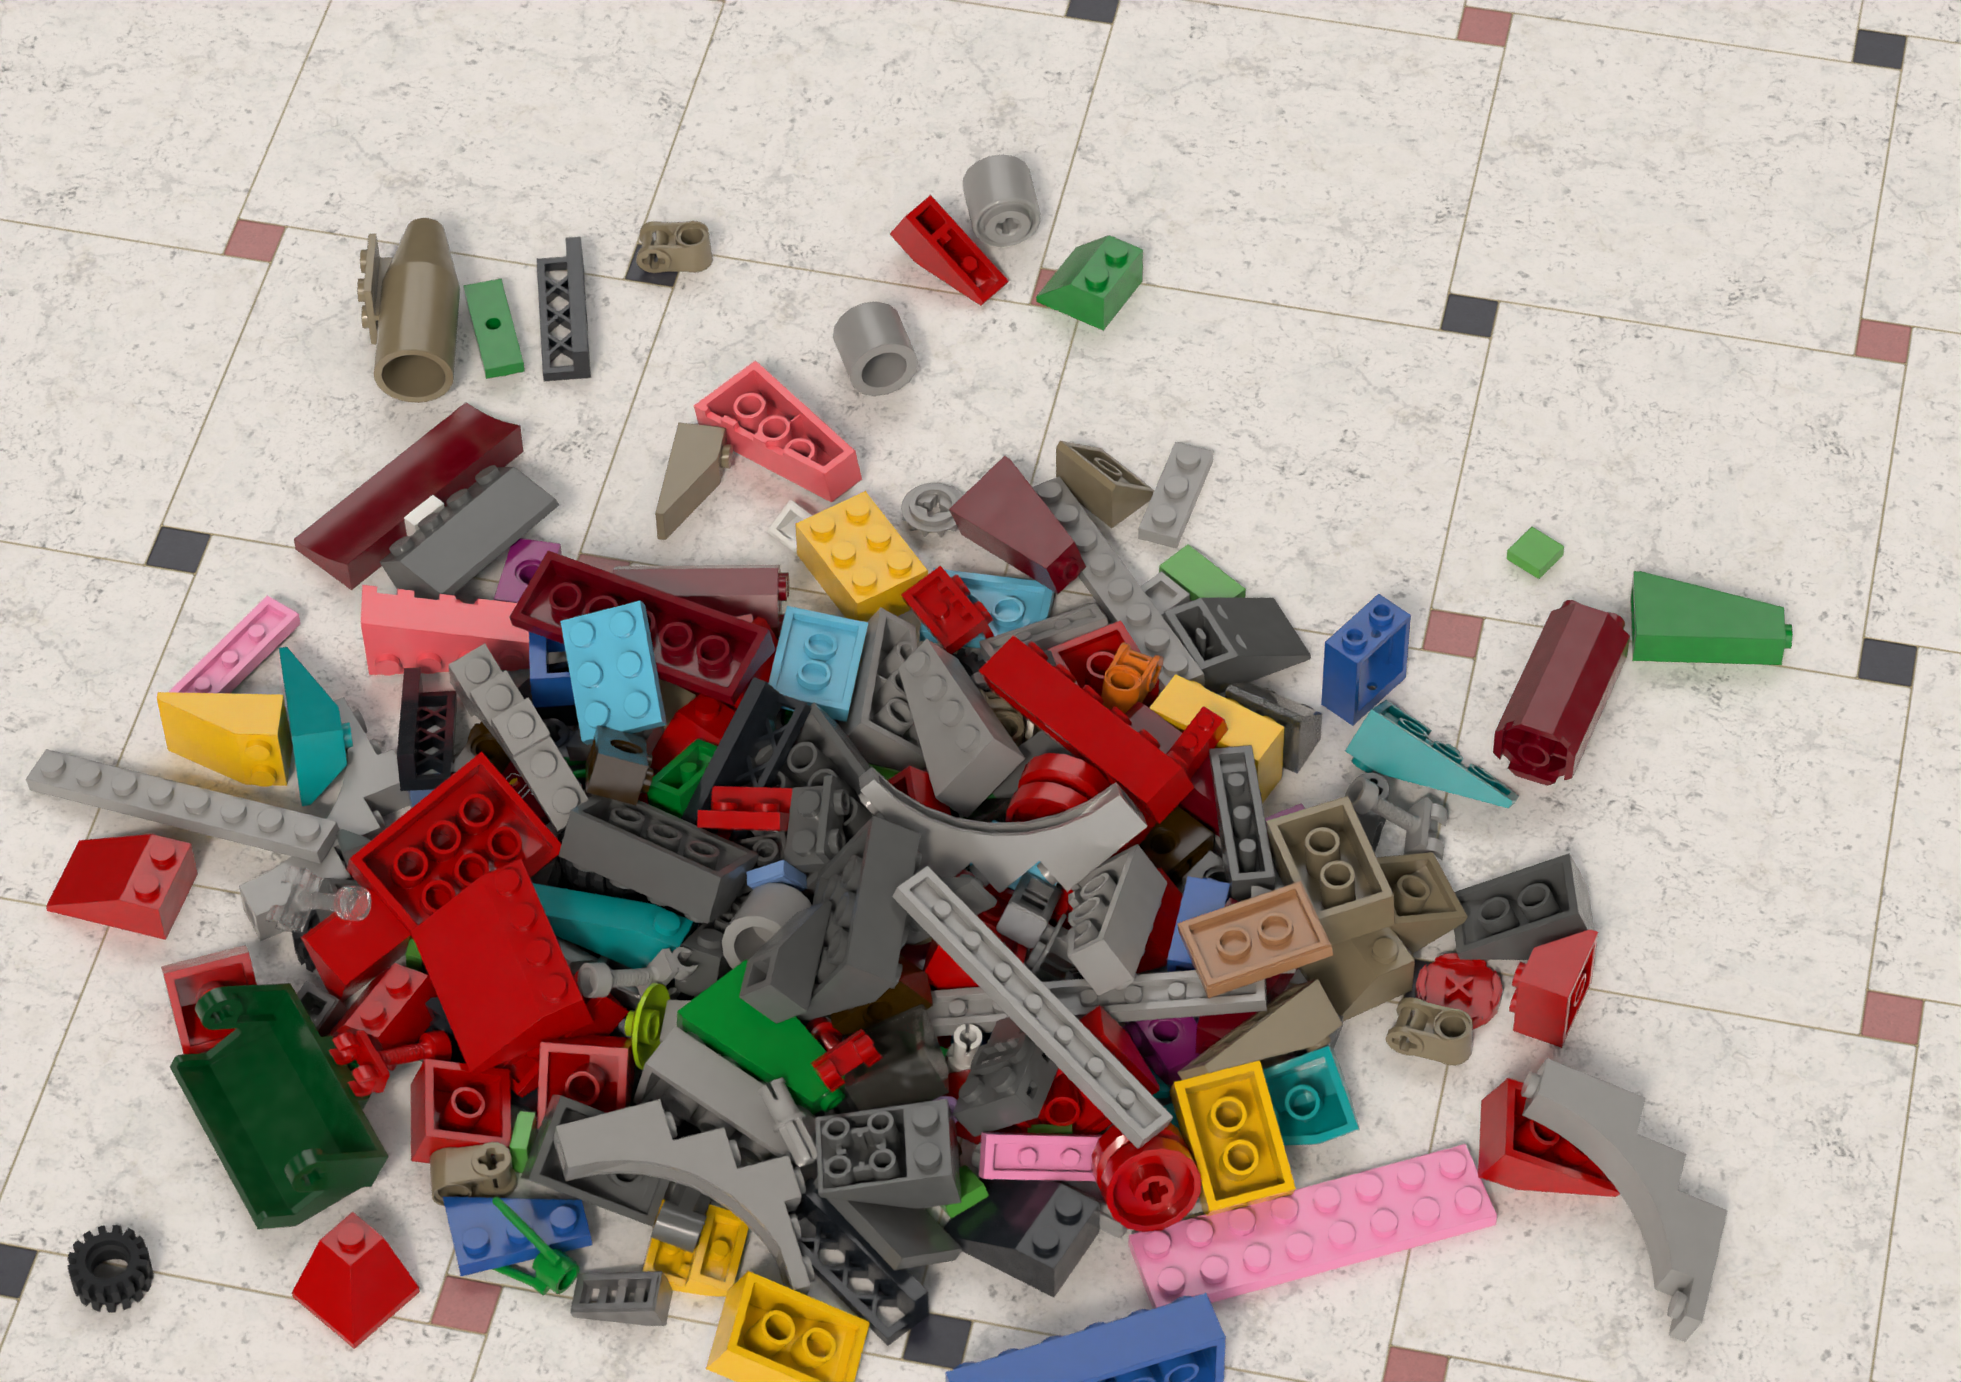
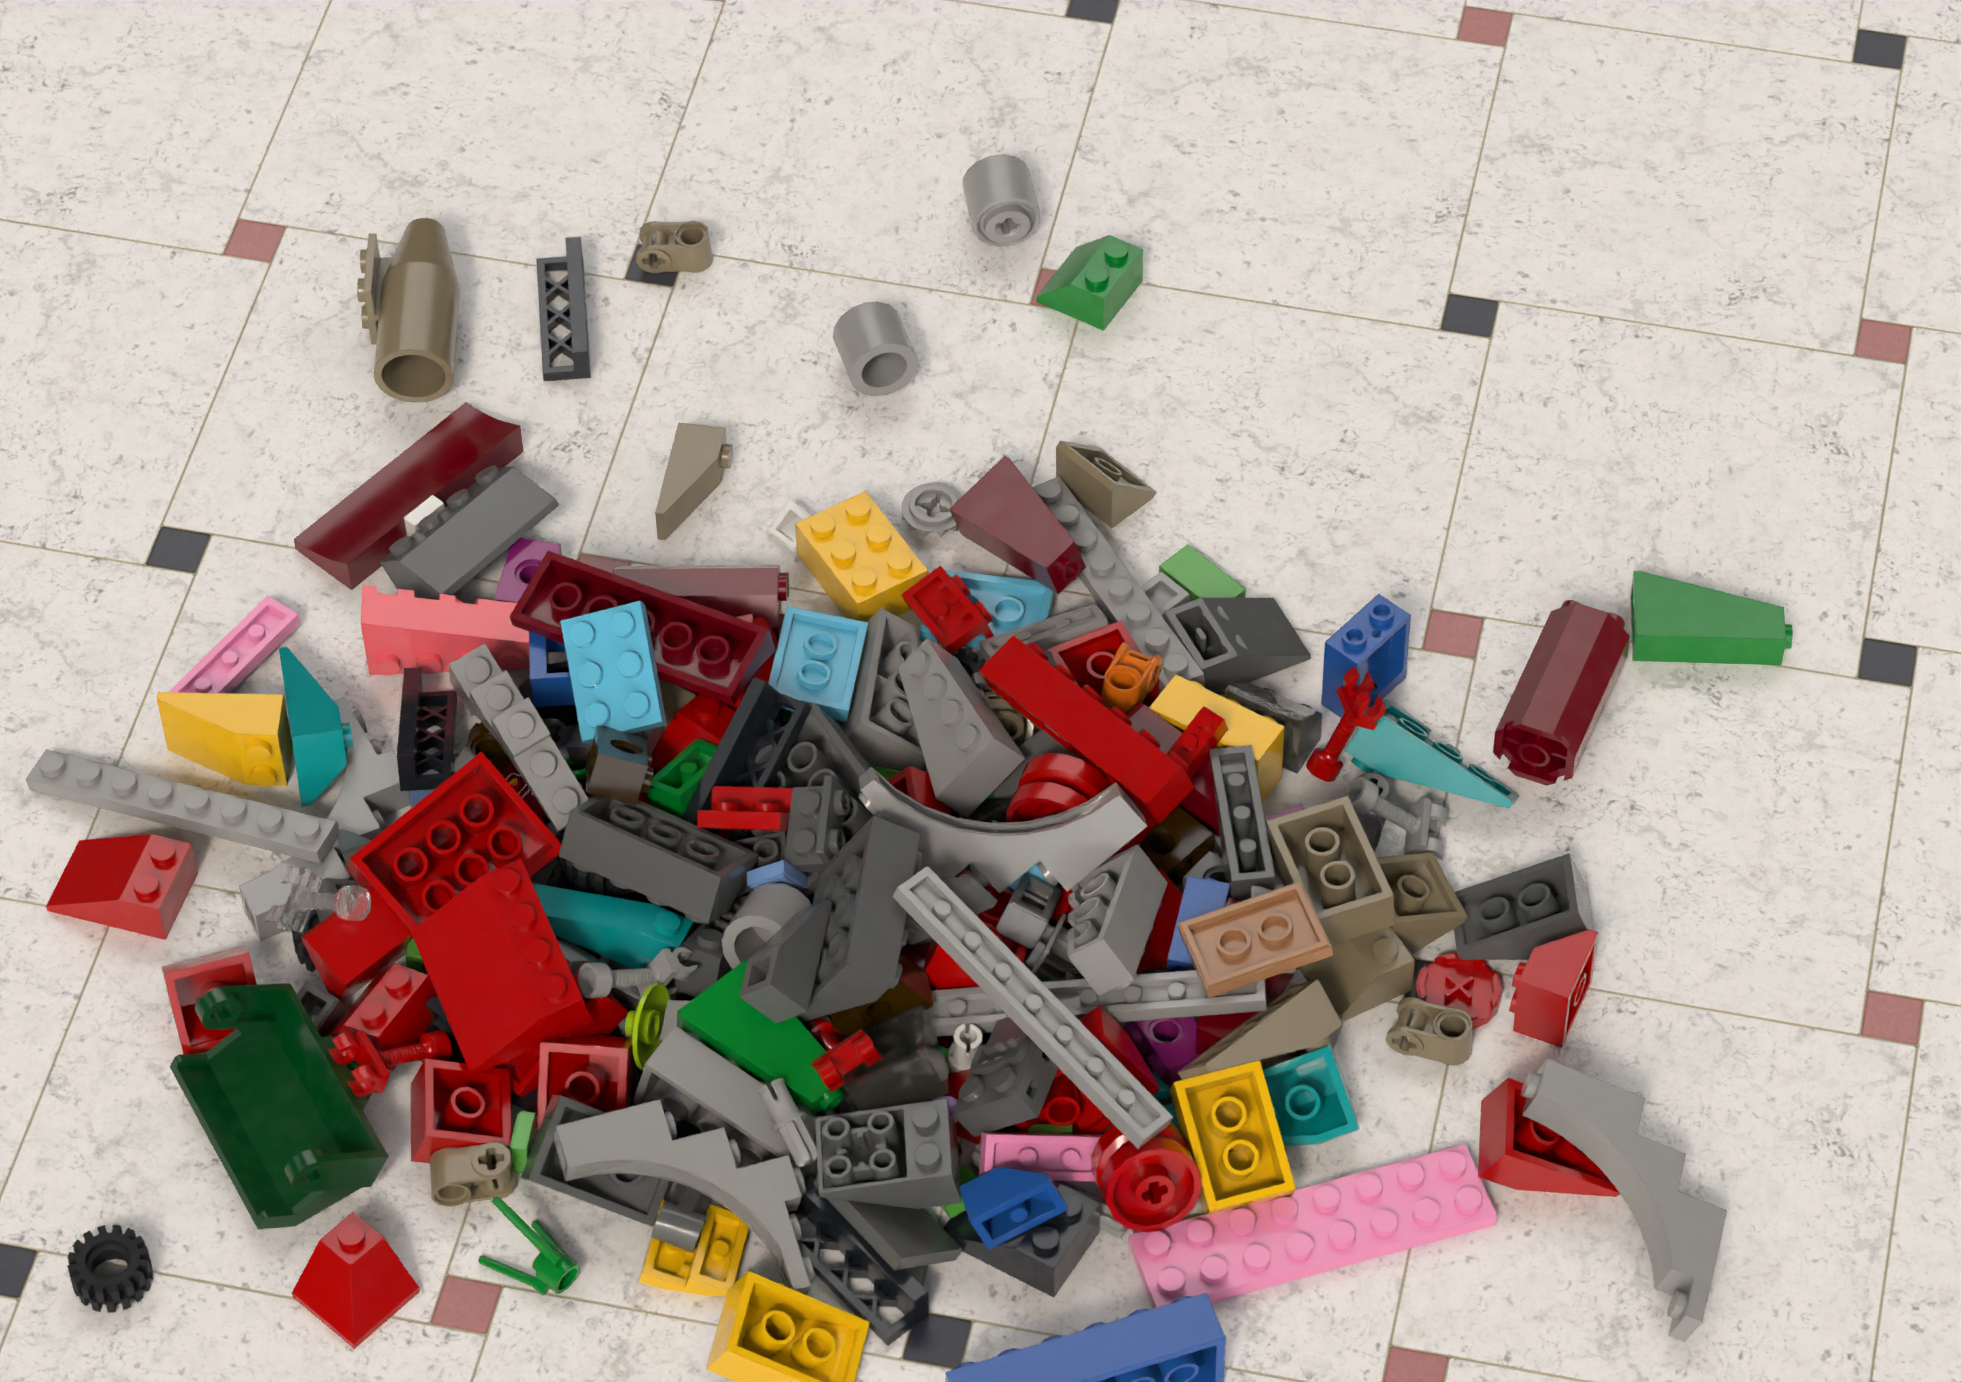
blue wing [443,1197,592,1276] -> none
green tile [463,278,525,379] -> none
flat silver slope [570,1271,672,1326] -> none
coral wedge [694,360,862,502] -> none
red slope [890,195,1009,306] -> none
light grey plate [1138,441,1214,549] -> none
bright green tile [1506,527,1564,579] -> none
none -> blue slope [959,1167,1068,1250]
none -> red bar [1306,667,1385,782]

